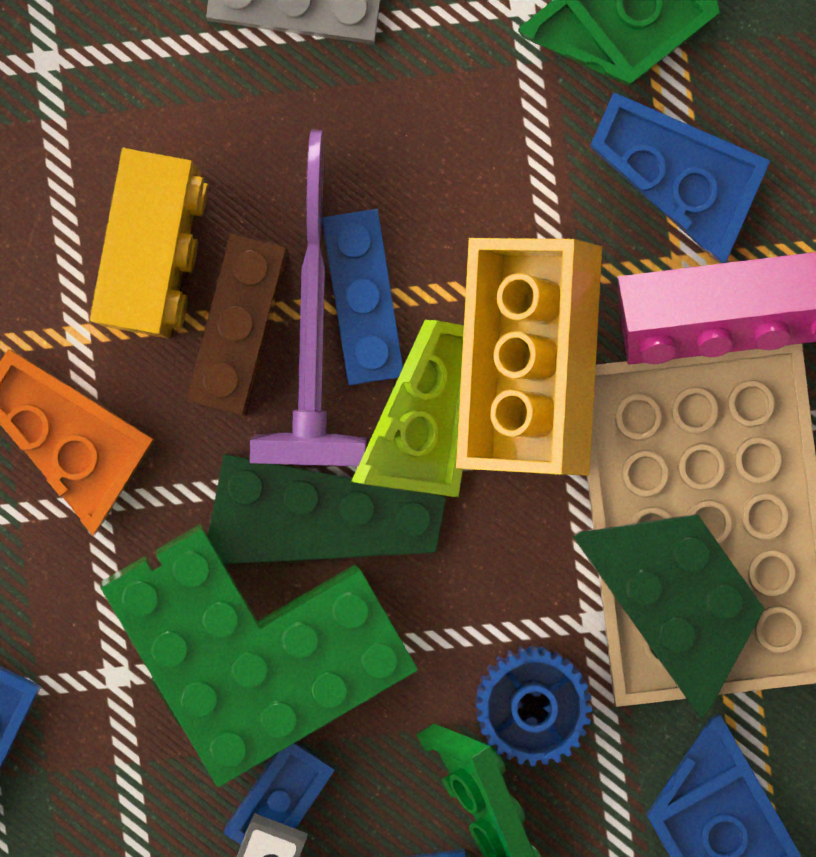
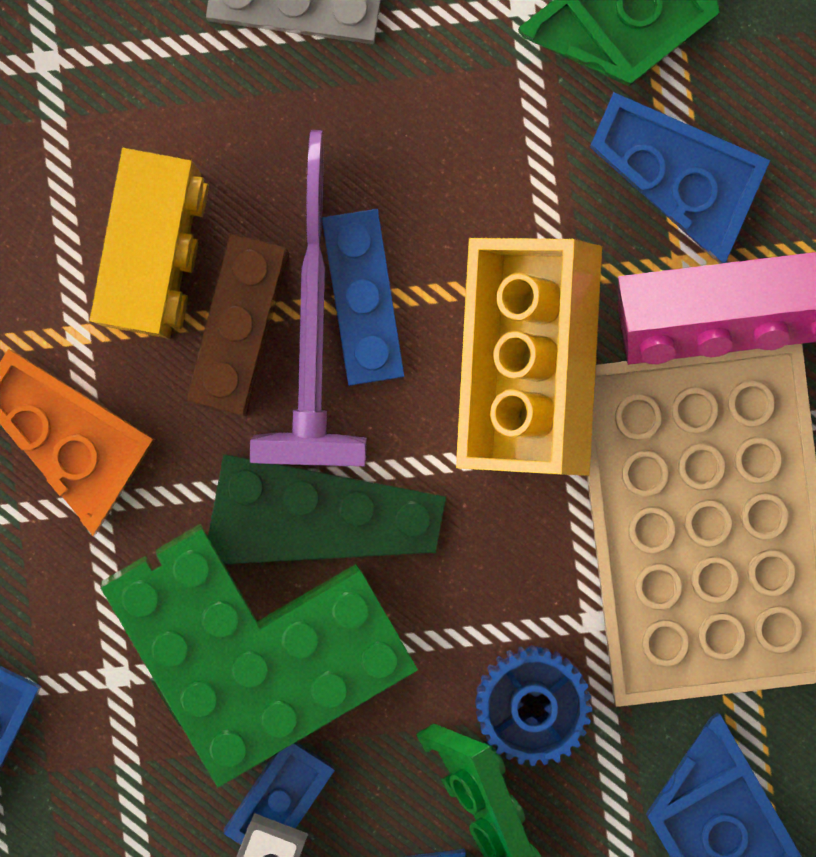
lime wing [351,320,464,497] -> none
dark green wing [572,514,764,718] -> none

